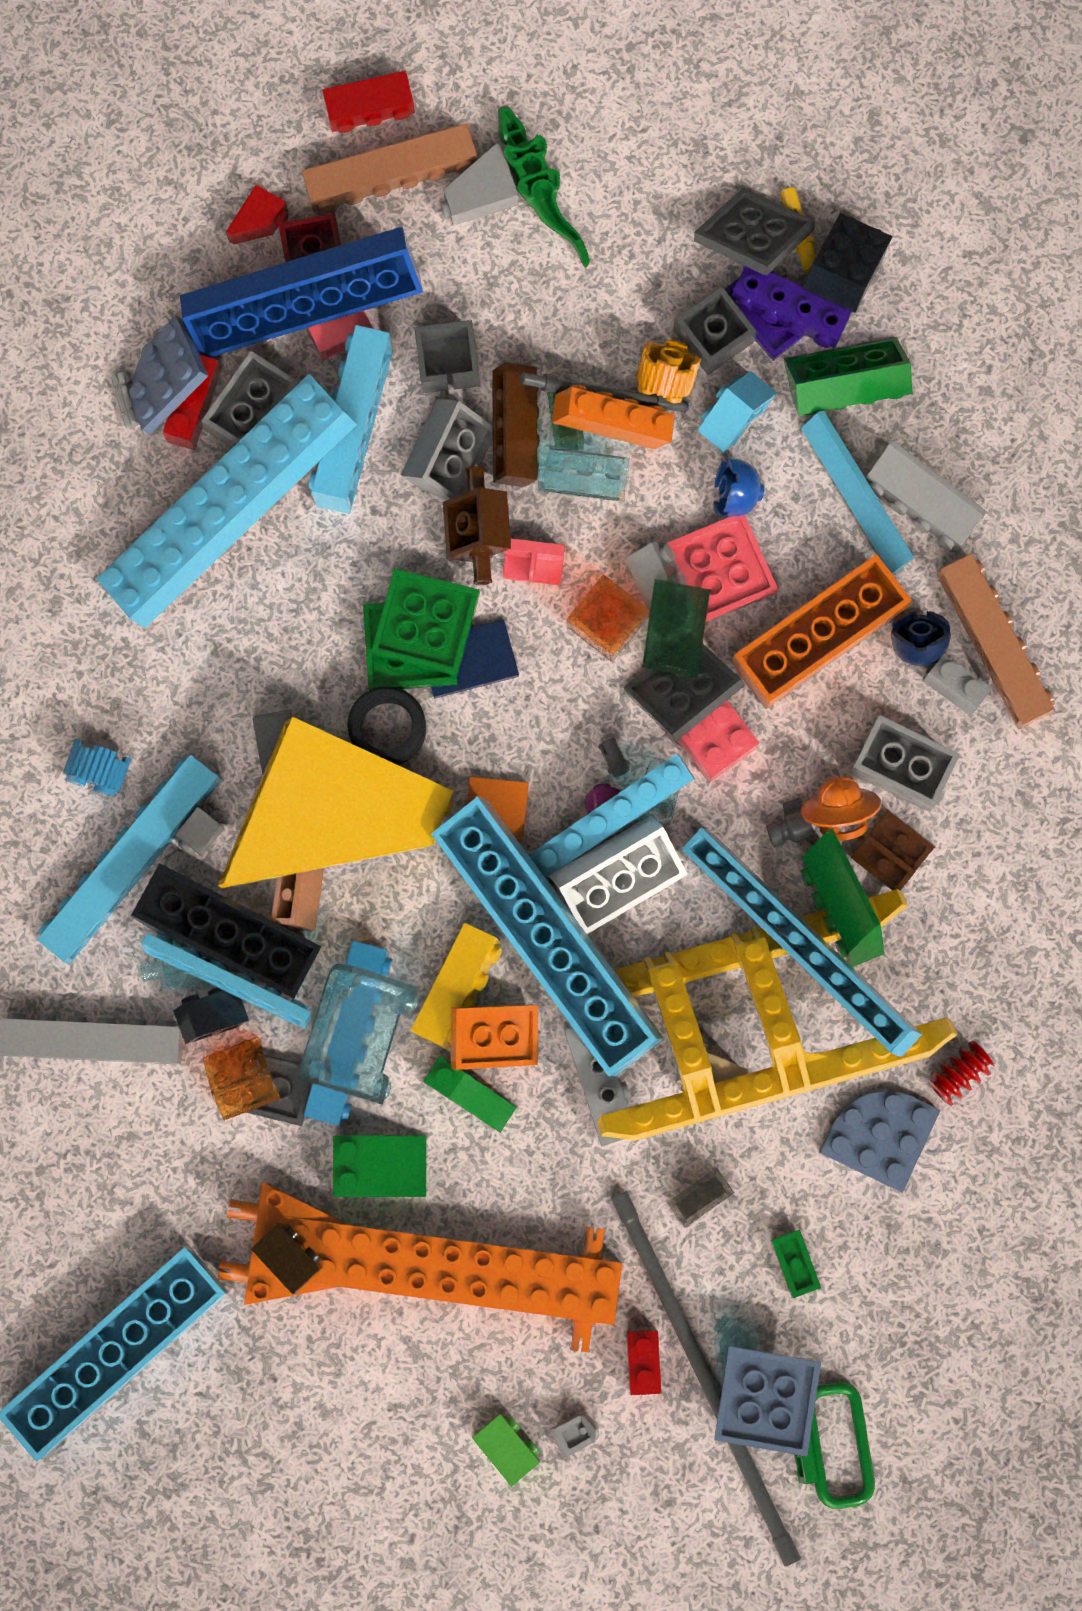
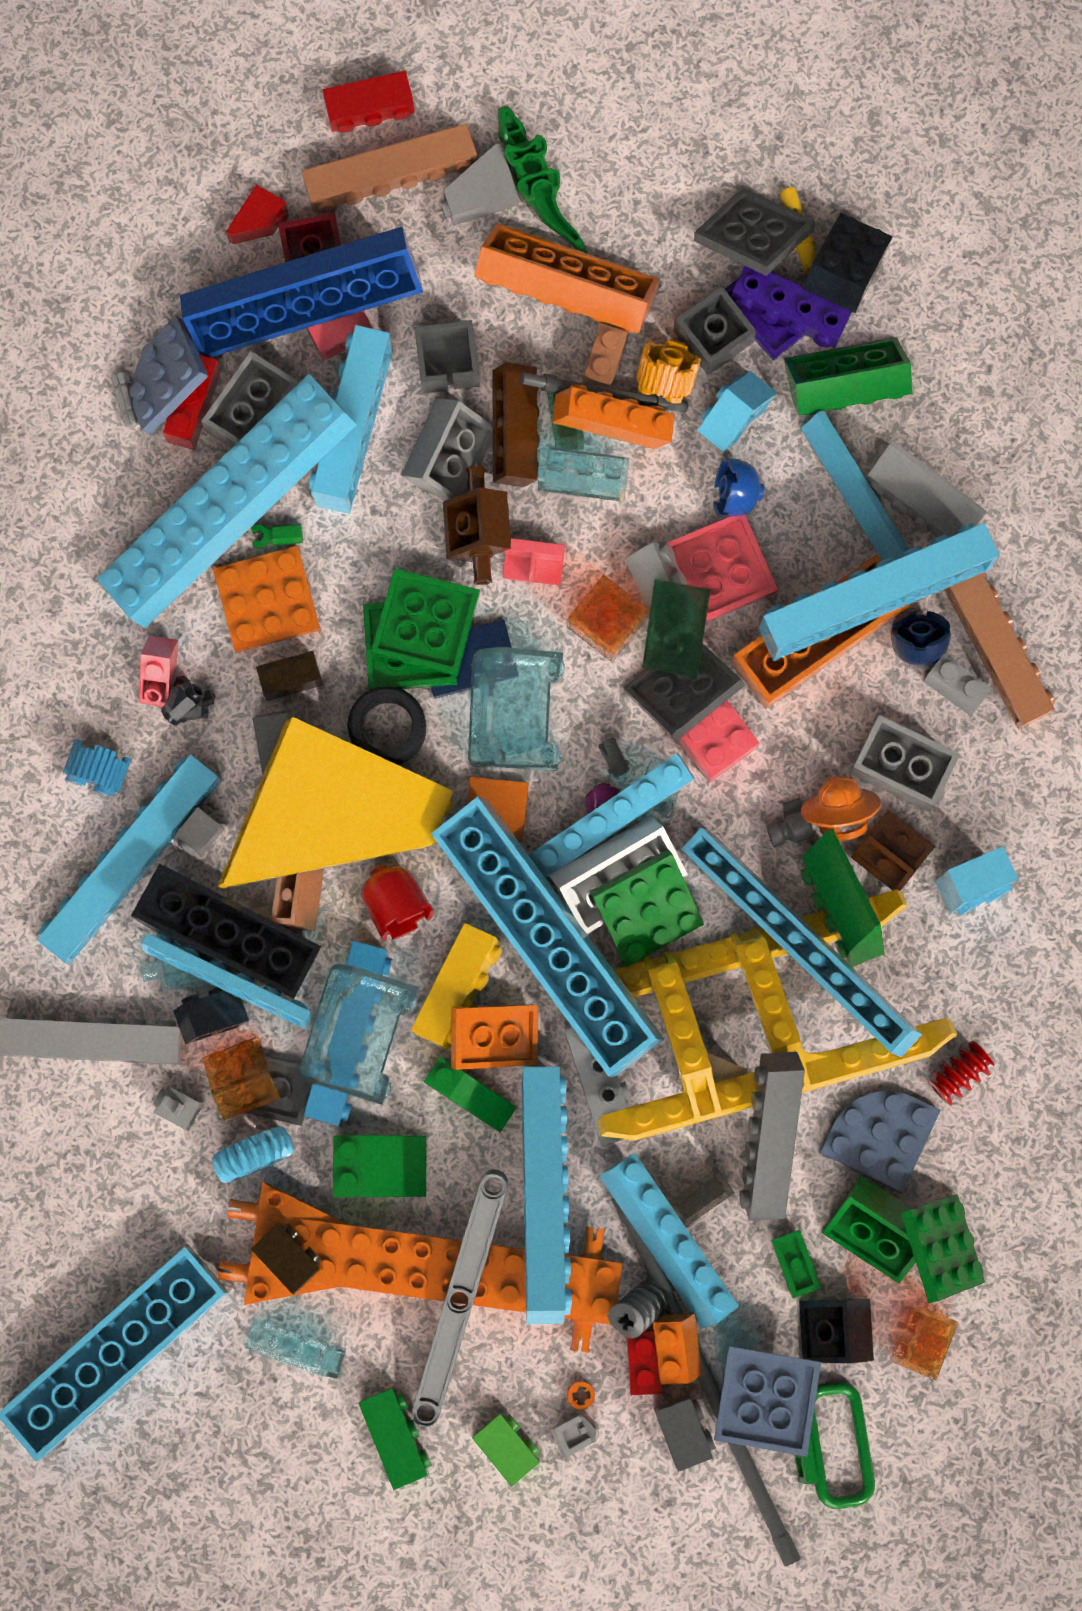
none -> coral slope [139,635,178,707]
none -> light grey brick [153,1086,204,1131]
none -> black rock [161,676,215,725]
none -> medium azure gear [212,1126,294,1183]
none -> orange plate [213,546,321,653]
none -> clear light blue slope [245,1319,346,1379]
none -> green bar [251,523,303,549]
none -> dark brown brick [256,651,324,701]
none -> green brick [358,1387,432,1491]
none -> red cylinder [361,865,435,941]
none -> beam [412,1169,508,1427]
none -> clear light blue windscreen [468,647,565,772]
none -> orange brick [474,223,660,334]
none -> medium azure brick [522,1067,572,1325]
none -> orange bush [567,1381,595,1410]
none -> nougat brick [583,324,628,388]
none -> green plate [589,849,704,967]
none -> medium azure brick [599,1153,739,1329]
none -> dark grey piece [608,1280,667,1338]
none -> orange brick [653,1313,702,1384]
none -> dark grey piece [653,1395,716,1472]
none -> brick [739,1052,805,1221]
none -> medium azure brick [759,523,1000,661]
none -> black slope [799,1298,874,1364]
none -> green slope [822,1175,916,1284]
none -> clear orange brick [892,1306,958,1380]
none -> green plate [901,1194,985,1304]
none -> medium azure brick [935,846,1019,916]

